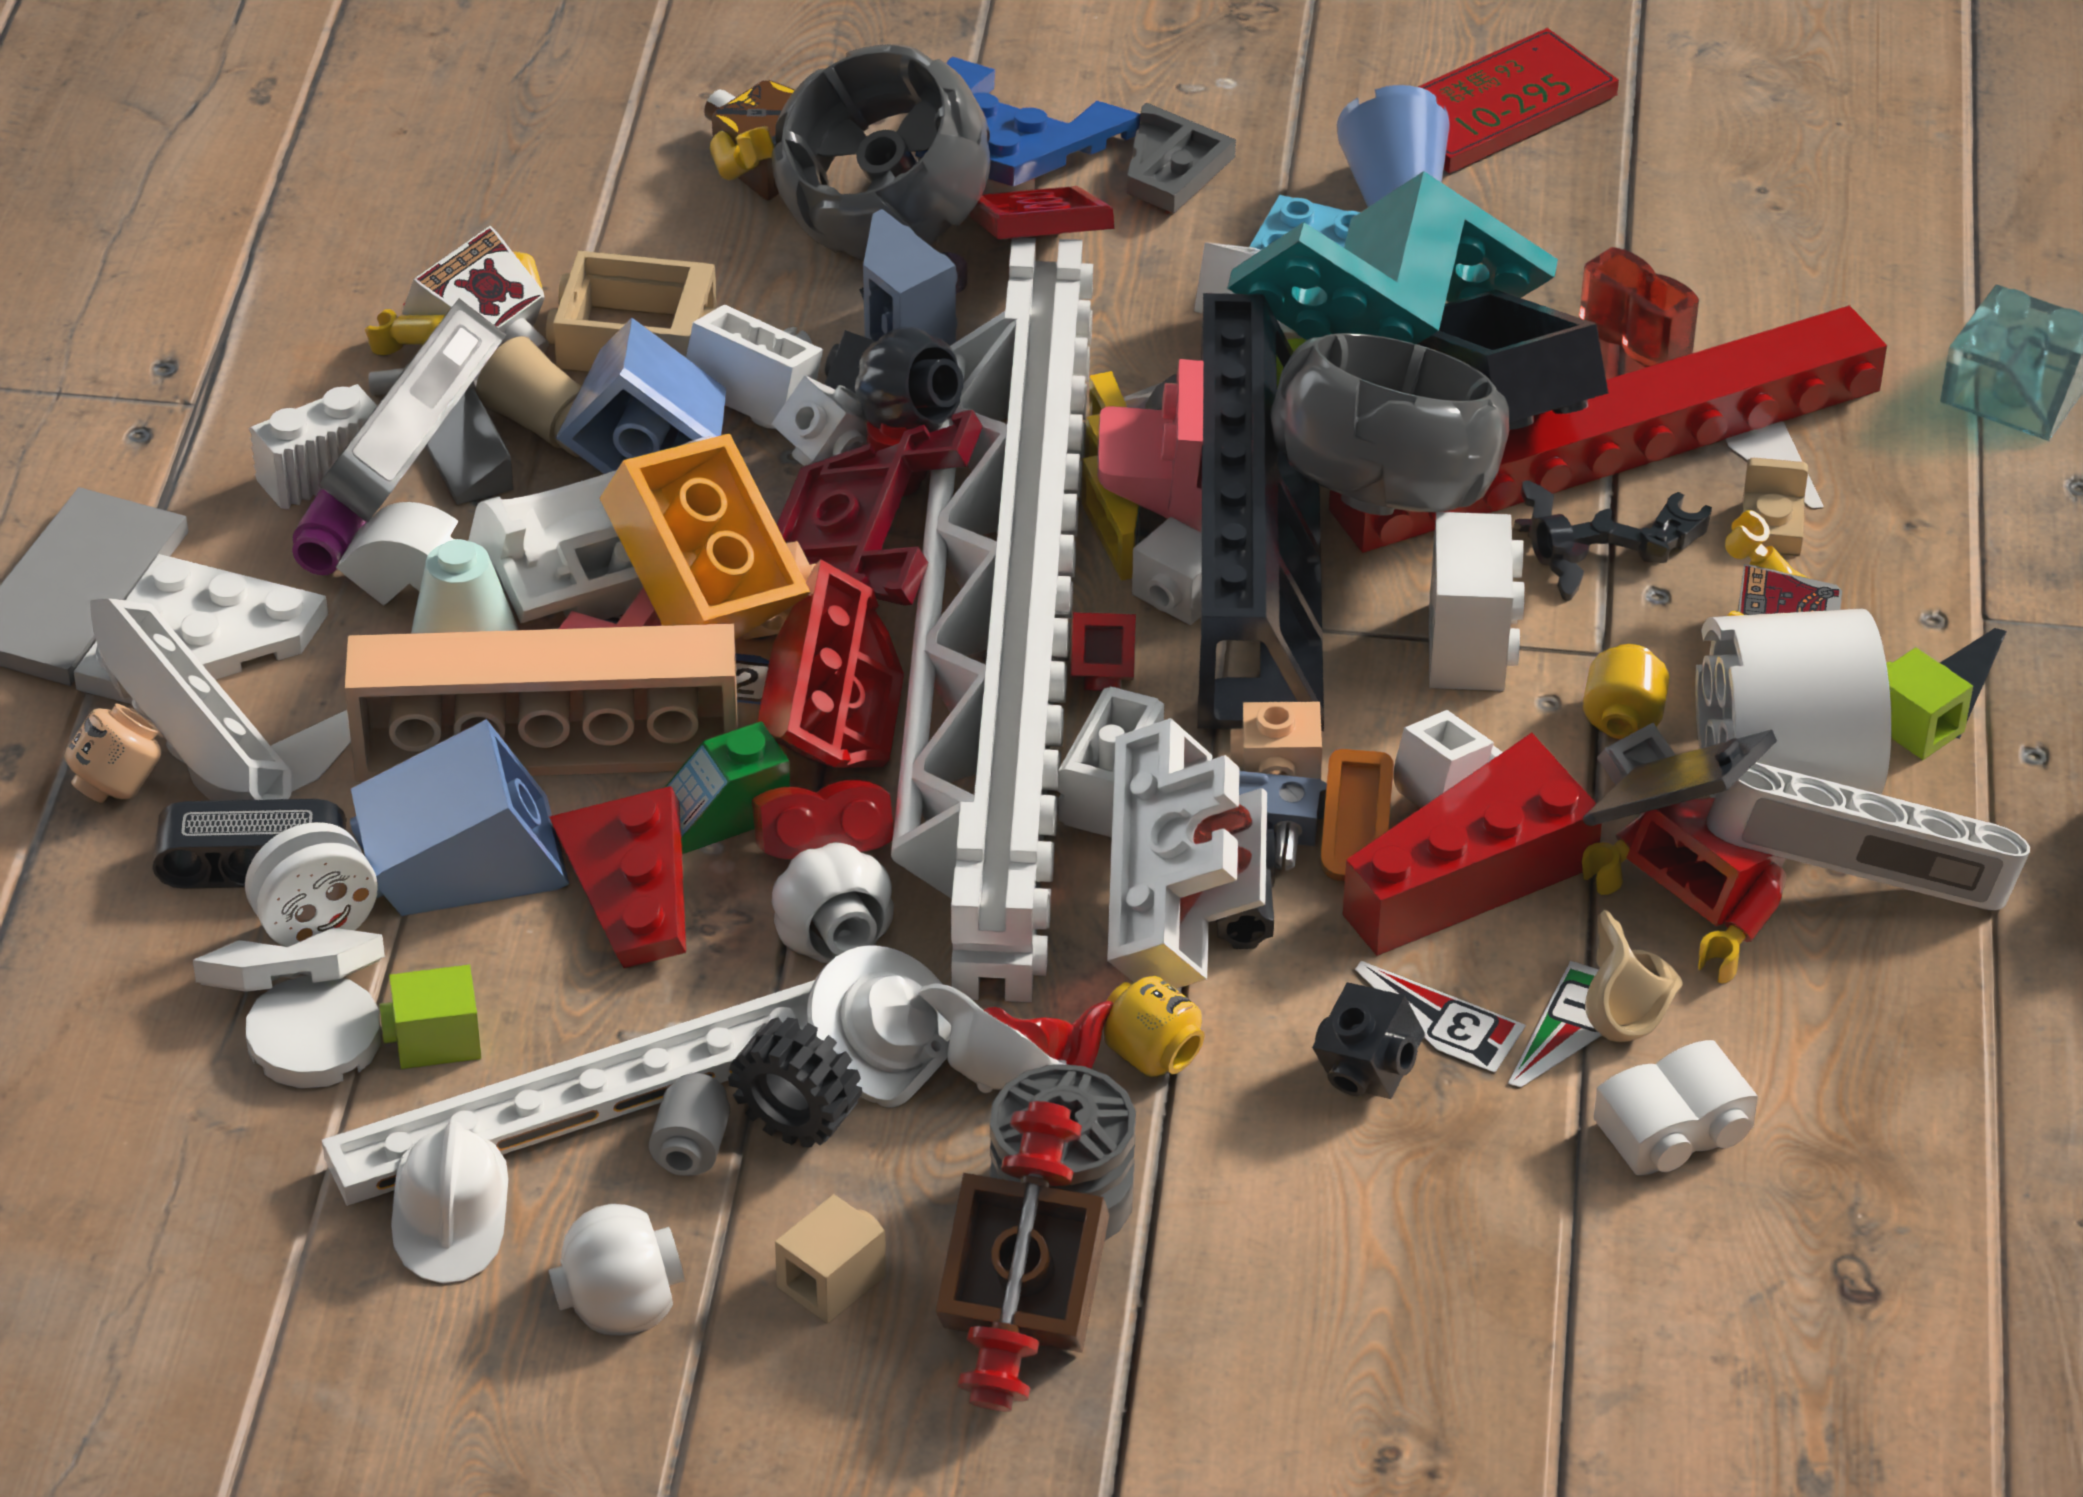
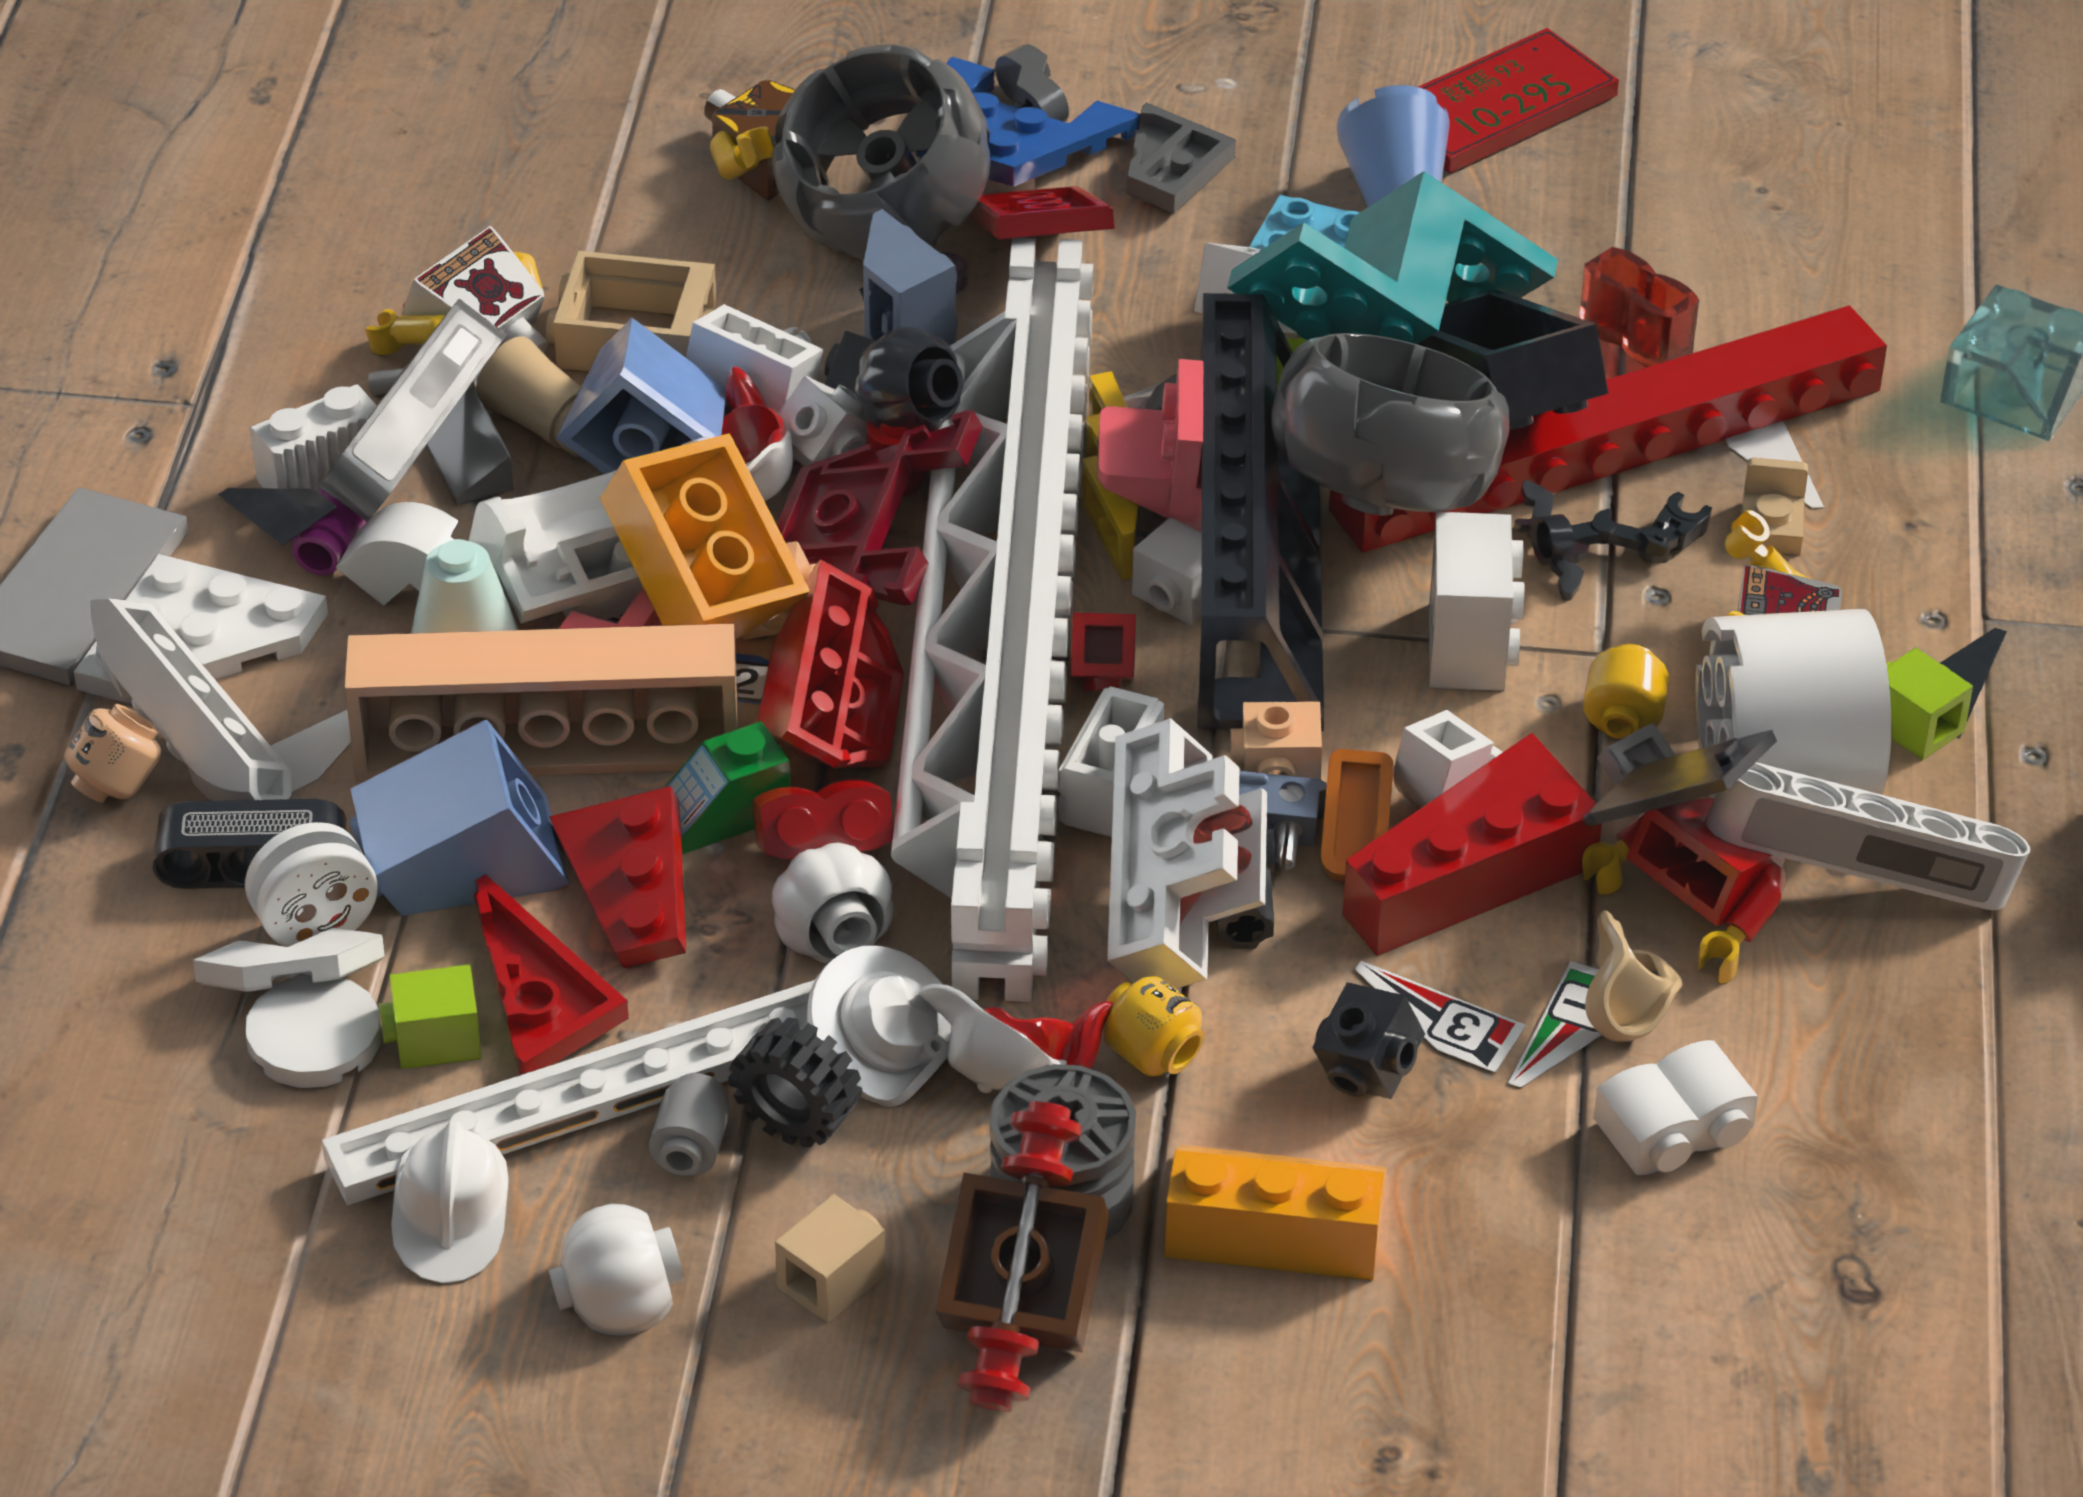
none -> black sticker [218,488,337,546]
none -> red wing [474,874,629,1075]
none -> red hair [721,366,793,501]
none -> dark grey piece [995,44,1069,122]
none -> light orange slope [1165,1145,1387,1281]

